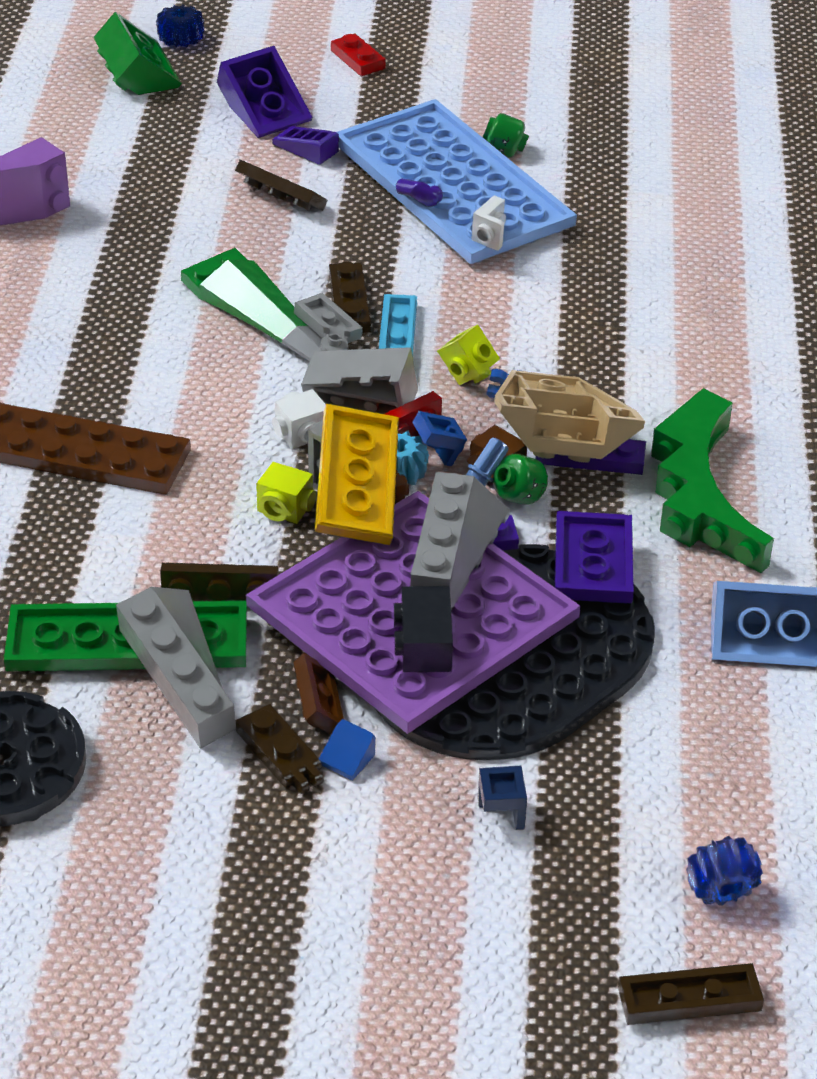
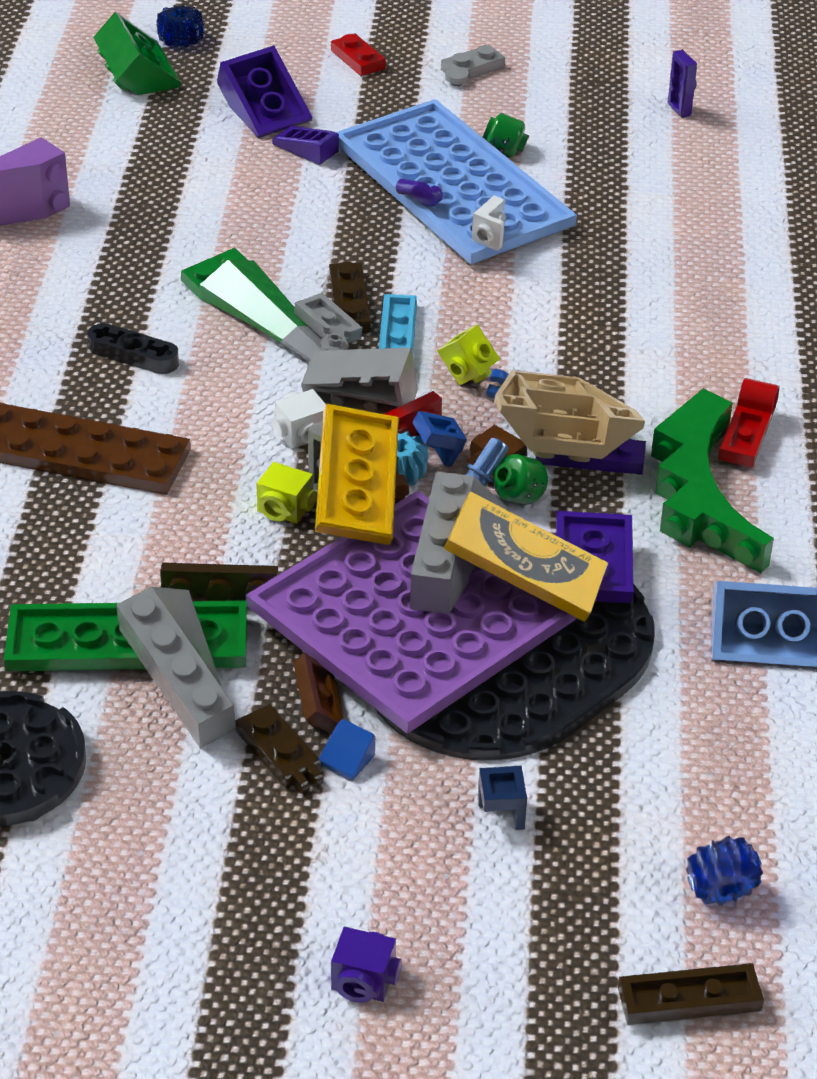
dark brown plate [235,159,328,212] -> none
black brick [394,586,453,672] -> none
none -> black beam [87,323,179,374]
none -> dark purple brick [331,926,402,1003]
none -> light grey hinge [441,45,505,86]
none -> yellow tile [444,491,608,622]
none -> dark purple plate [667,49,697,118]
none -> red plate [718,378,780,468]

